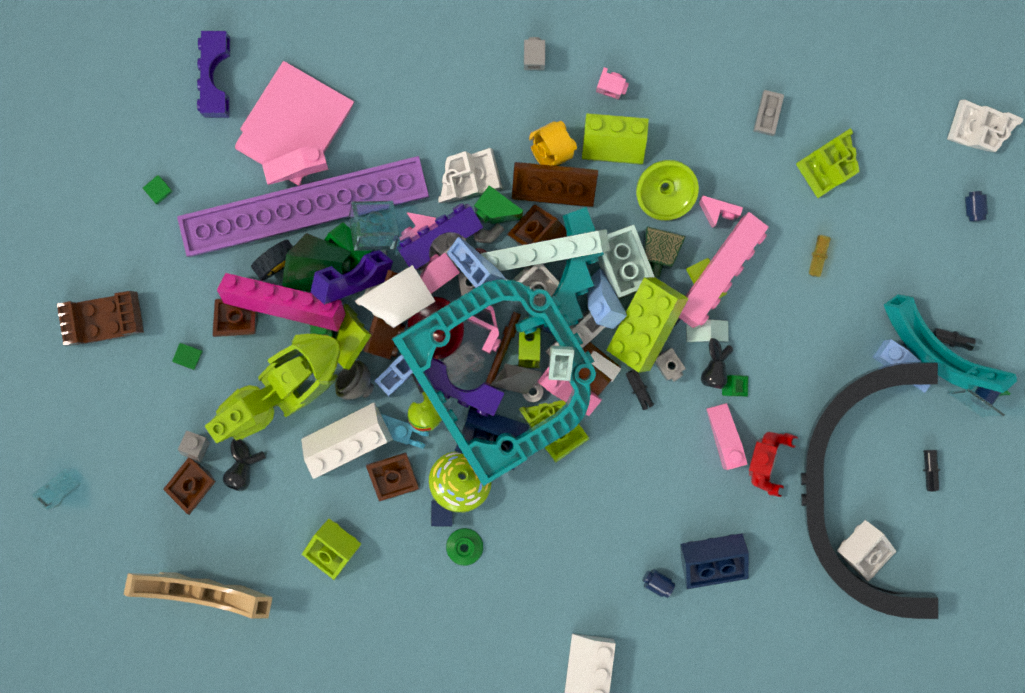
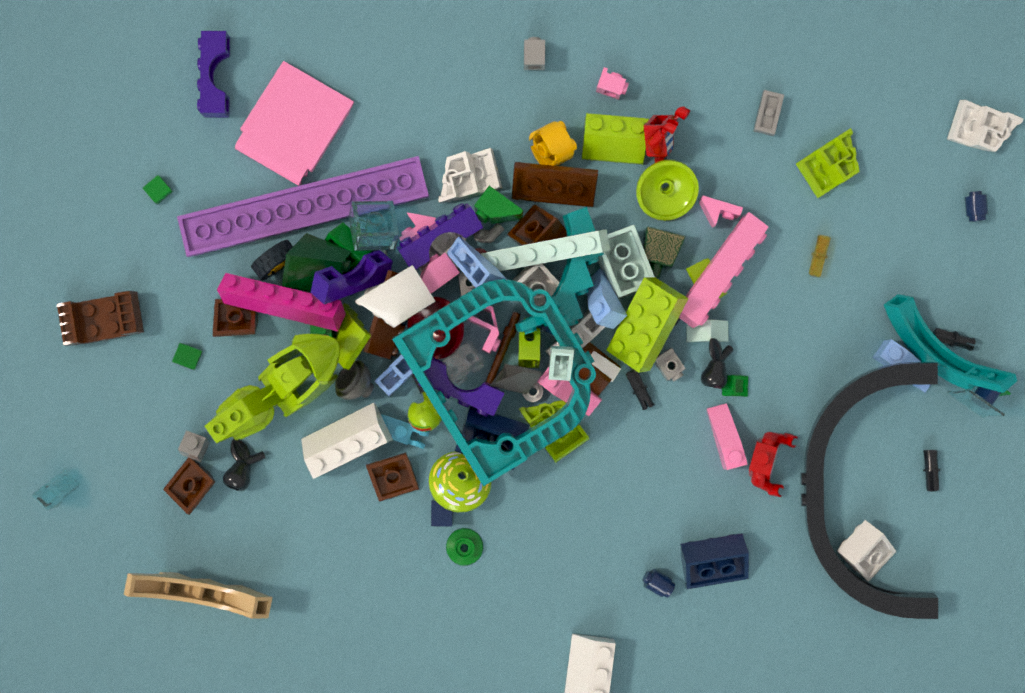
bright pink slope [262,143,329,185] -> none
lime slope [301,518,362,580] -> none
none -> red torso [644,106,690,163]

